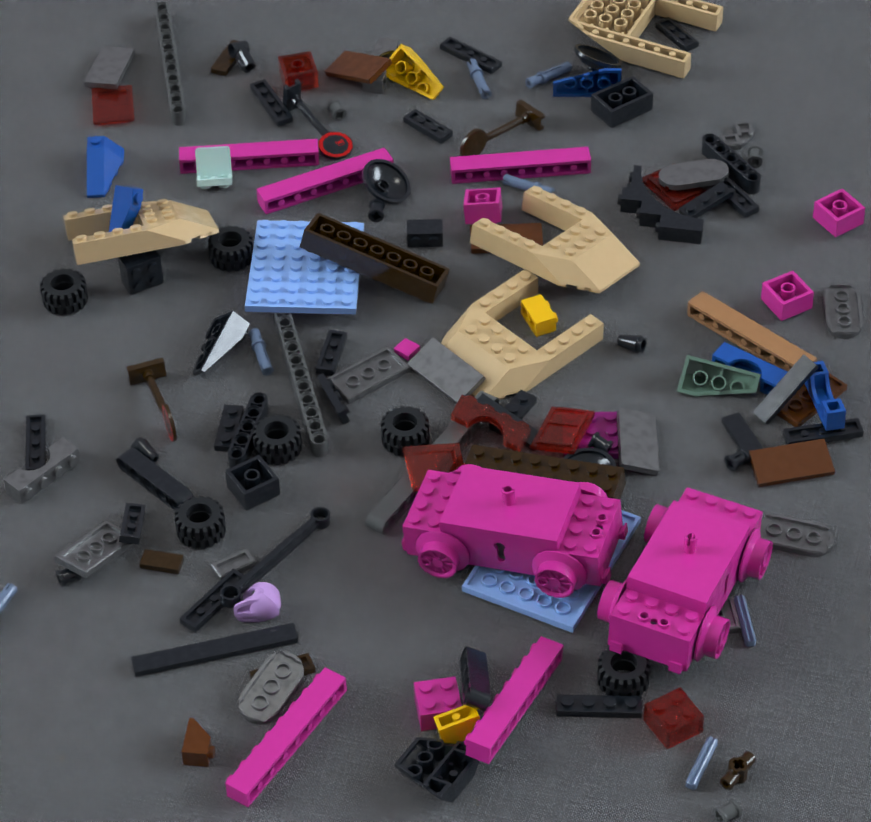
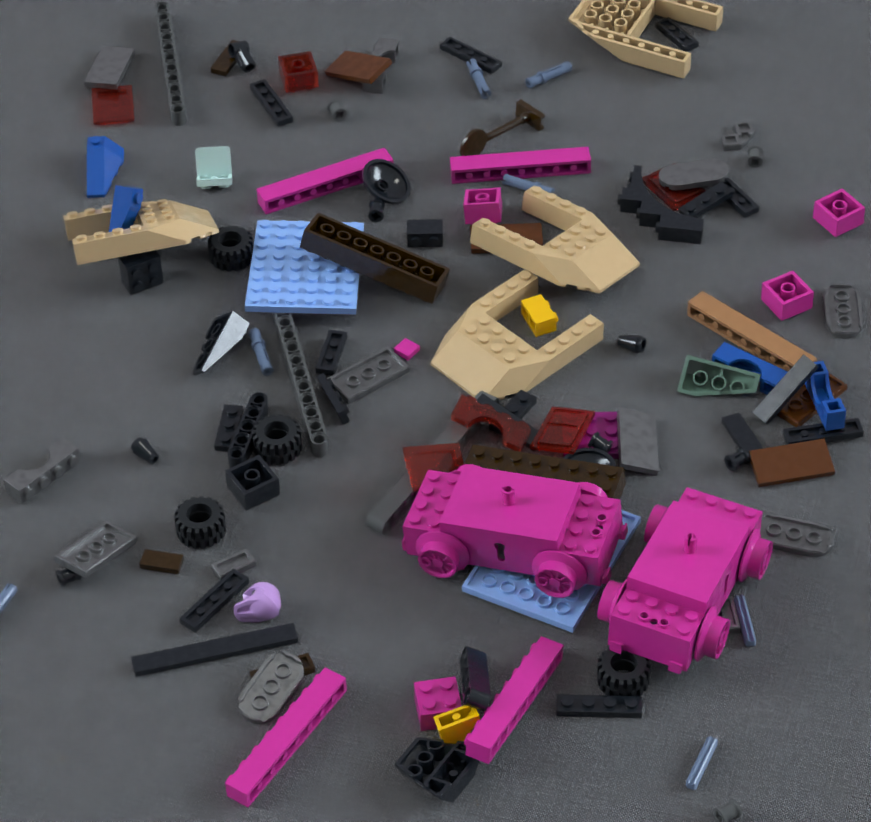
black tile [25,414,46,471] -> none
black tyre [40,268,88,315] -> none
black beam [116,448,194,511] -> none
black plate [119,502,146,545] -> none
dark brown piece [126,357,177,442] -> none
dark pink brick [179,139,319,174] -> none
reddish brown slope [181,718,215,767] -> none
black piece [220,507,330,608] -> none
black piece [283,79,353,160] -> none
black tyre [381,406,430,457] -> none
yellow wedge [386,44,444,100] -> none
black plate [403,109,453,144] -> none
flat silver tile [407,338,485,406] -> none
blue wedge [553,68,622,97] -> none
black dish [574,44,622,71] -> none
black brick [591,76,653,128] -> none
clear red brick [644,687,704,749] -> none
black beam [701,133,761,194] -> none
dark brown axle [720,751,756,790] -> none

